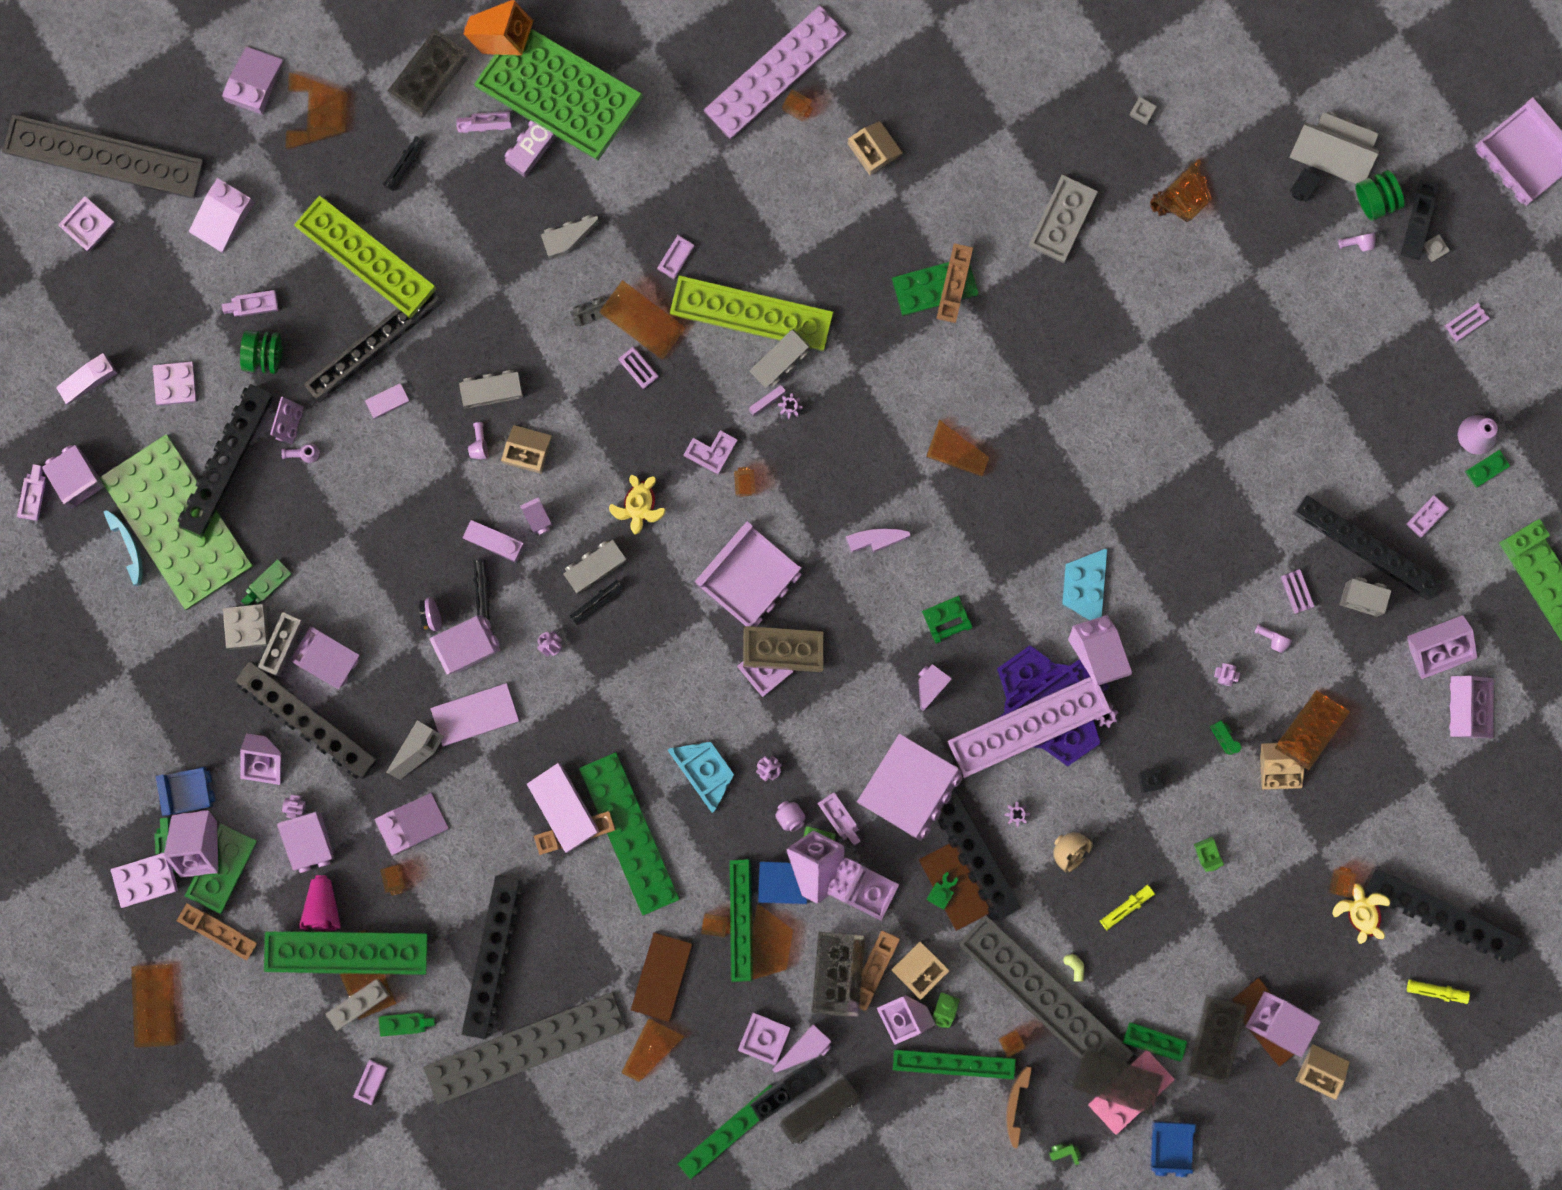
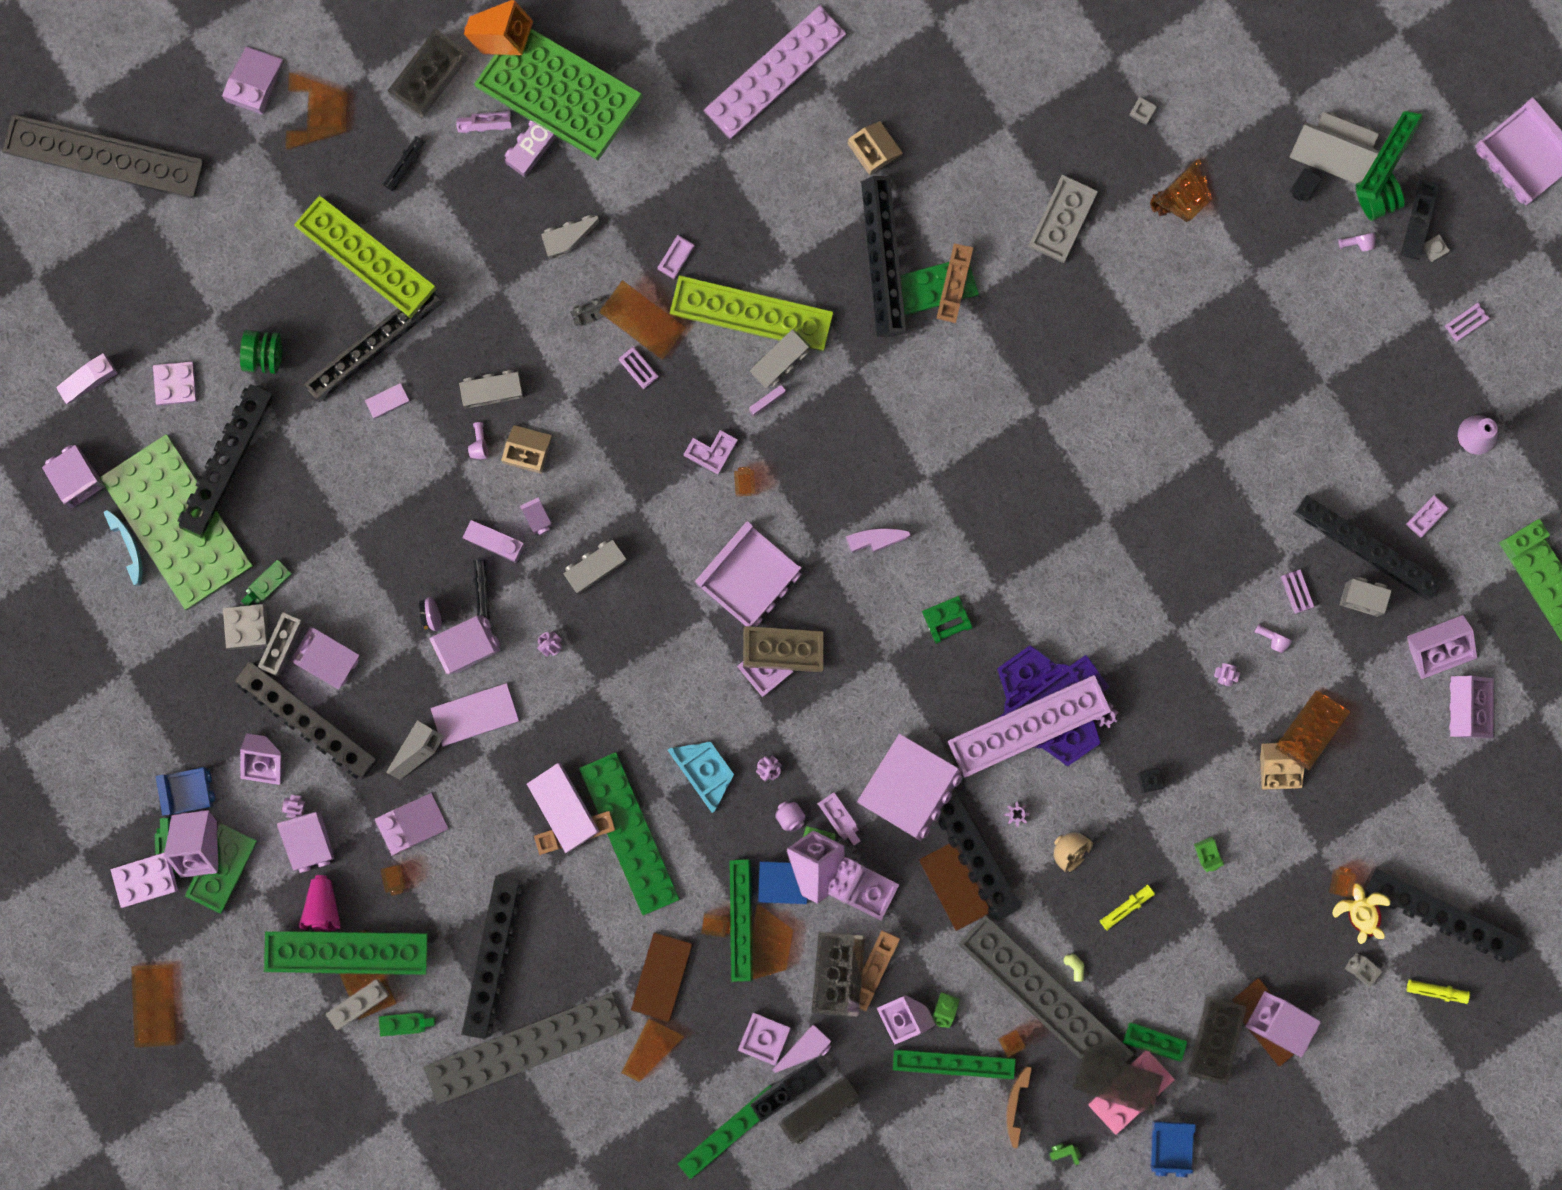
lavender hinge [17,464,46,521] -> none
lavender plate [58,196,115,252] -> none
medium nougat slope [177,903,257,961] -> none
lavender slope [189,178,254,253] -> none
lavender hinge [222,290,279,317] -> none
lavender hinge [270,397,304,444] -> none
lavender bar [282,443,320,463] -> none
lavender tile [353,1059,389,1105] -> none
black pin [569,579,624,625] -> none
light yellow animal [609,475,666,534] -> none
lavender gear [778,394,803,419] -> none
clear orange brick [782,89,814,122] -> none
tan slope [892,942,949,999] -> none
lavender slope [918,664,951,711] -> none
clear orange wing [926,419,989,477] -> none
green plate [926,872,958,910] -> none
medium azure wing [1062,549,1107,620] -> none
lavender slope [1068,615,1132,686] -> none
green plate [1209,720,1241,755] -> none
tan slope [1295,1044,1349,1100] -> none
green plate [1465,450,1510,488] -> none
none -> black brick [861,176,906,337]
none -> light grey bracket [1345,953,1382,987]
none -> green plate [1357,111,1423,200]

